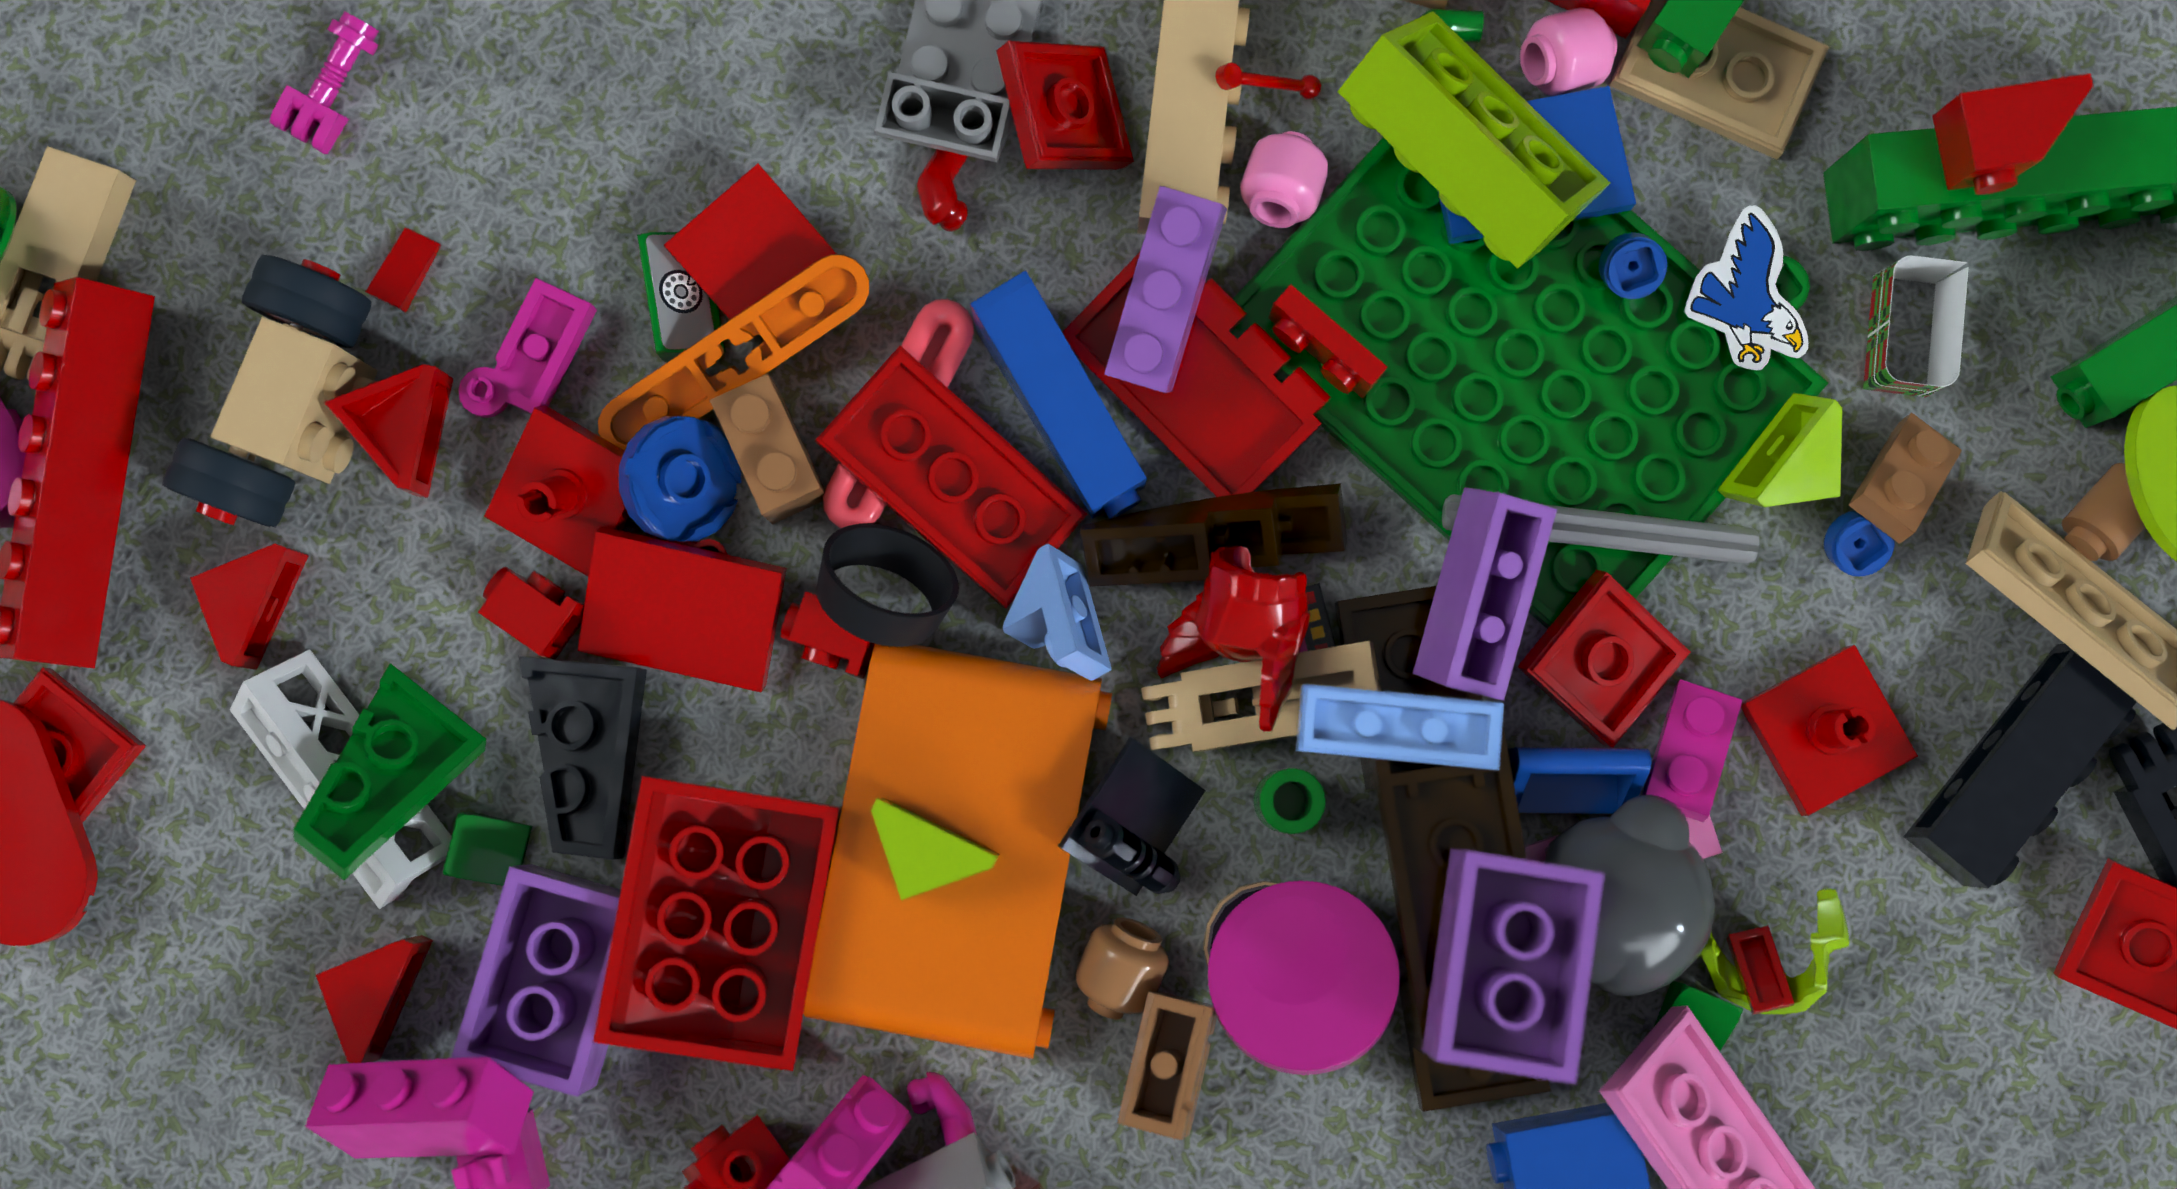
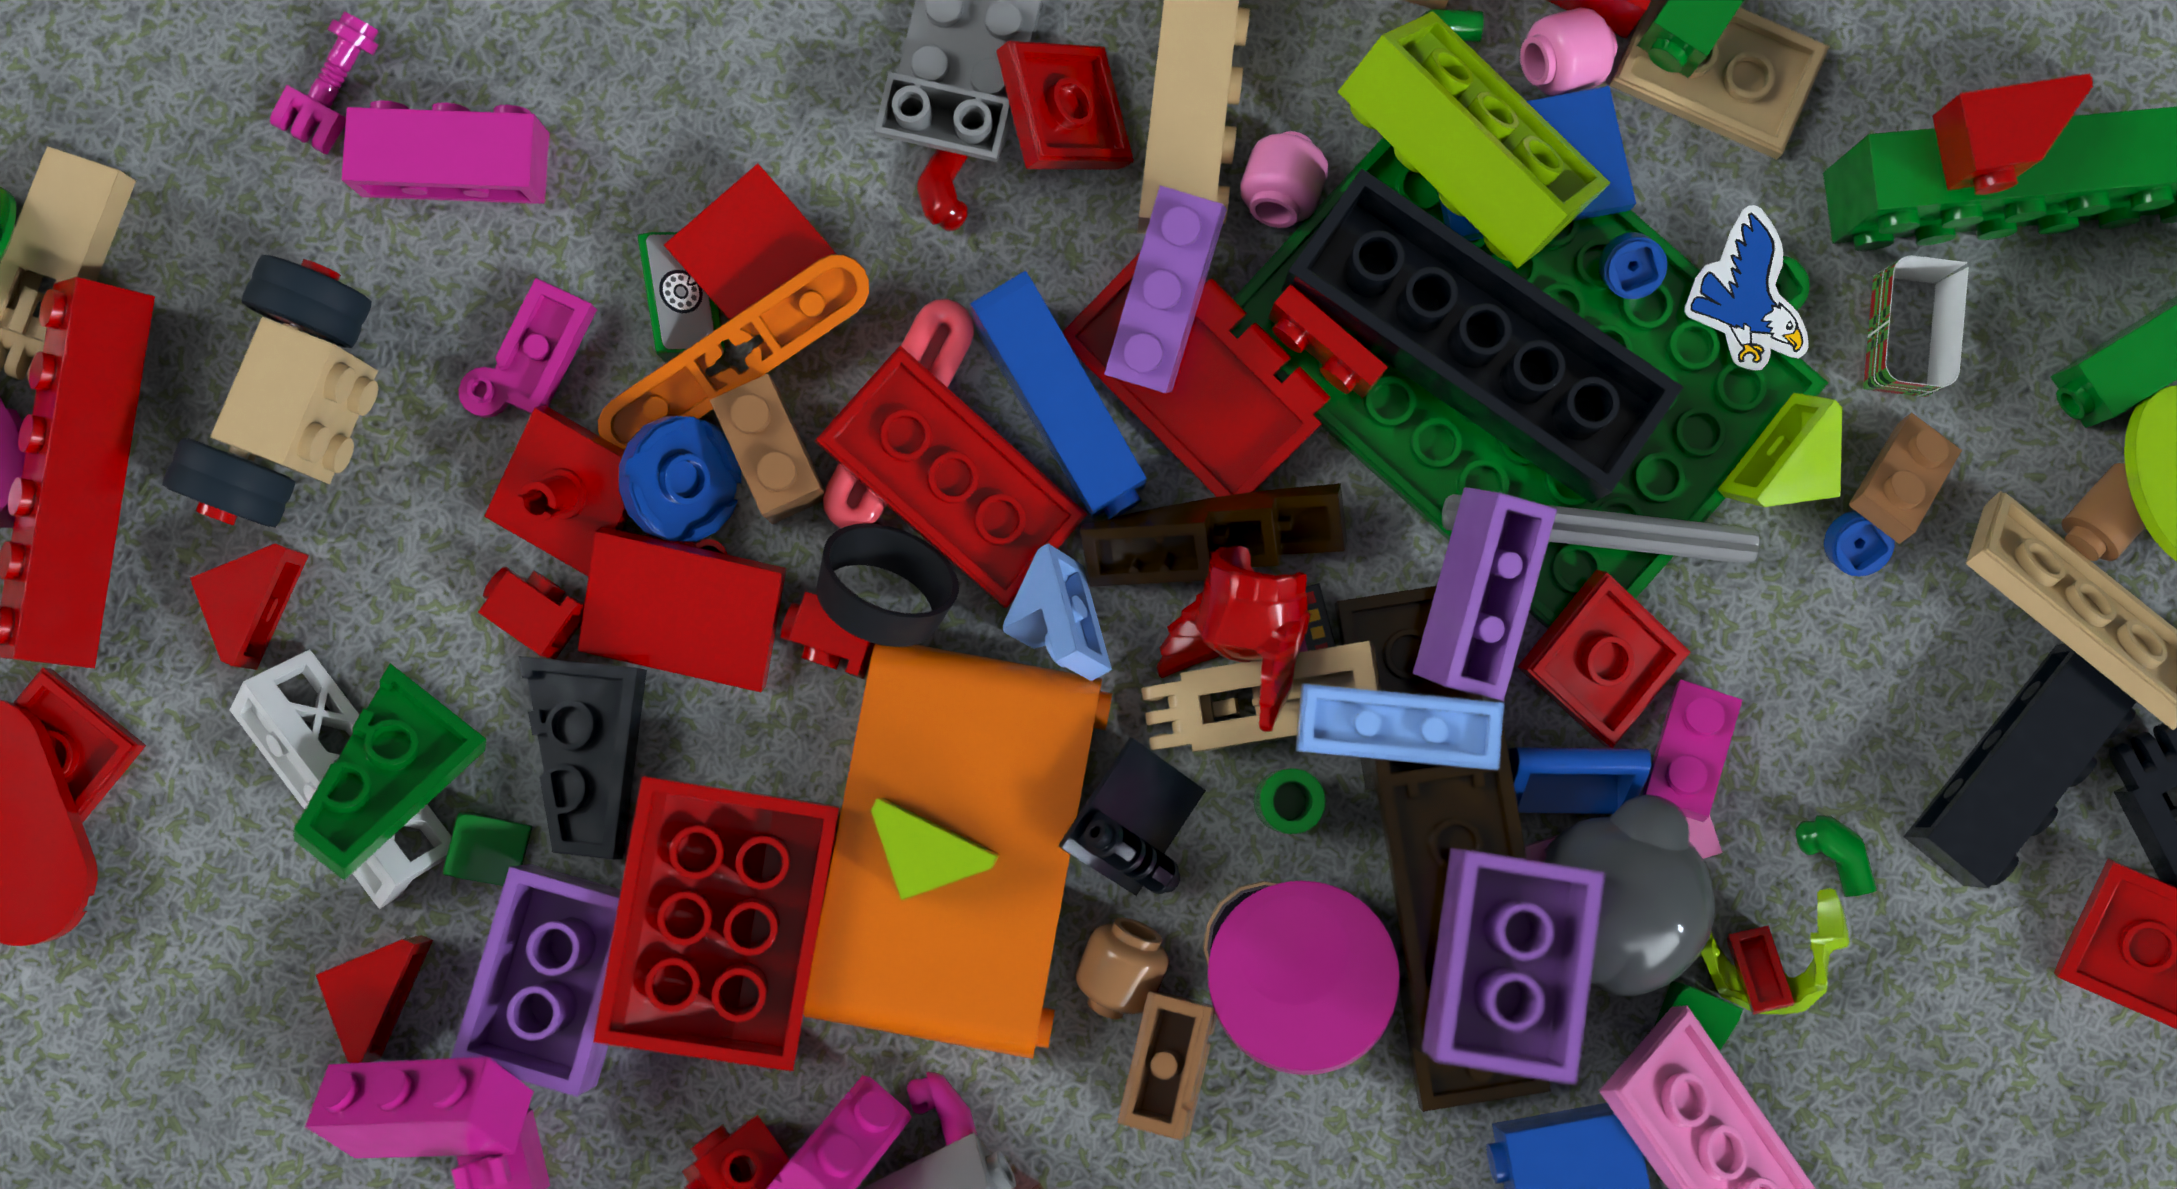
red slope [324,364,454,498] -> none
red piece [365,227,441,313] -> none
red hinge [1215,62,1322,99] -> none
red tile [1741,645,1918,816] -> none
none -> dark pink brick [341,100,549,204]
none -> black brick [1281,168,1684,504]
none -> green arm [1796,815,1877,897]

